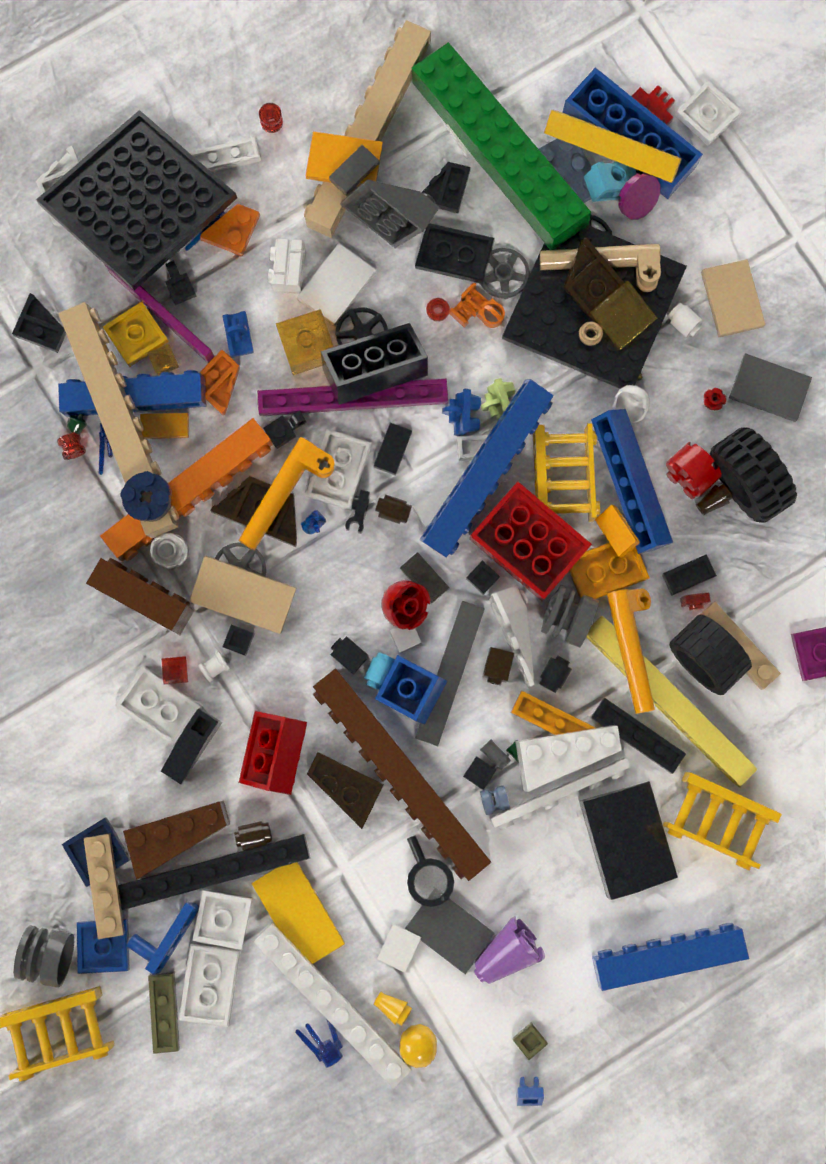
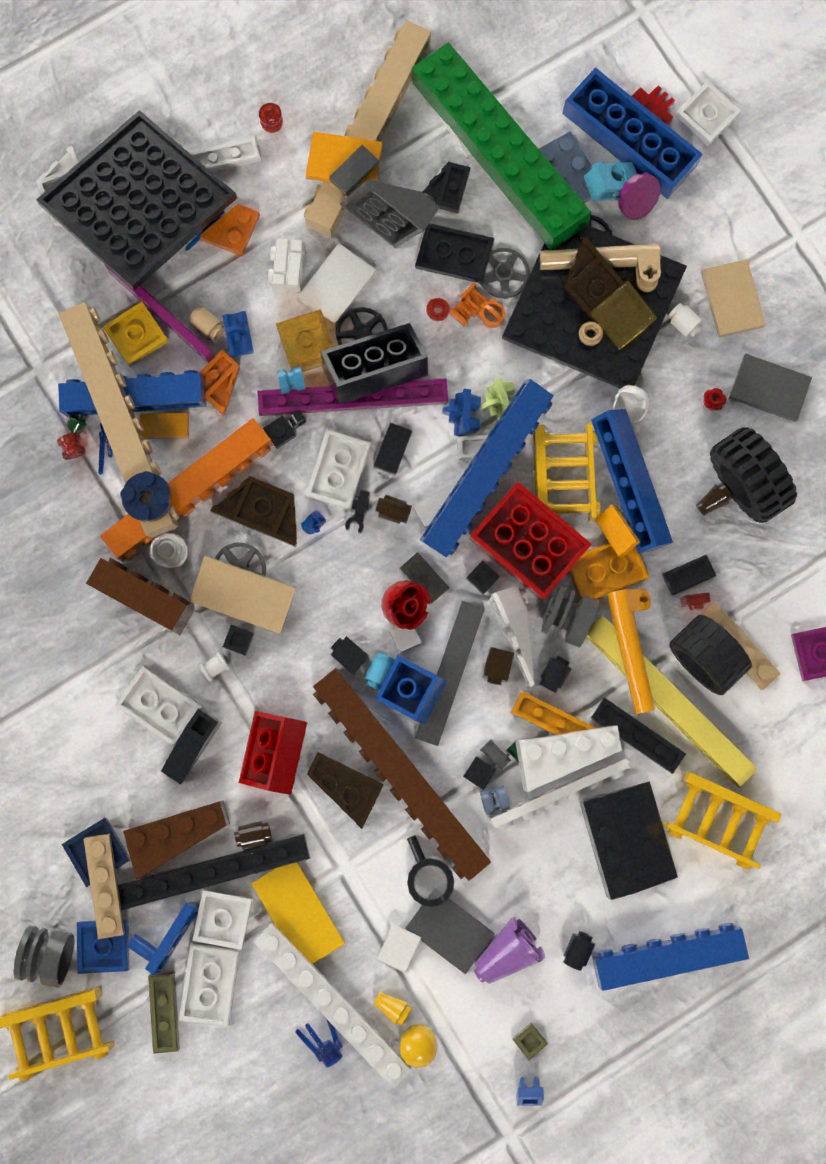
black wing [12,293,66,353] -> none
clear yellow plate [147,344,179,376] -> none
clear red plate [161,656,188,685] -> none
black plate [165,260,197,305] -> none
light orange axle [238,437,334,550] -> none
yellow tile [544,109,682,183] -> none
red brick [666,442,722,499] -> none
none -> tan brick [189,307,225,342]
none -> dark azure wheel [277,366,305,394]
none -> black brick [563,931,596,971]

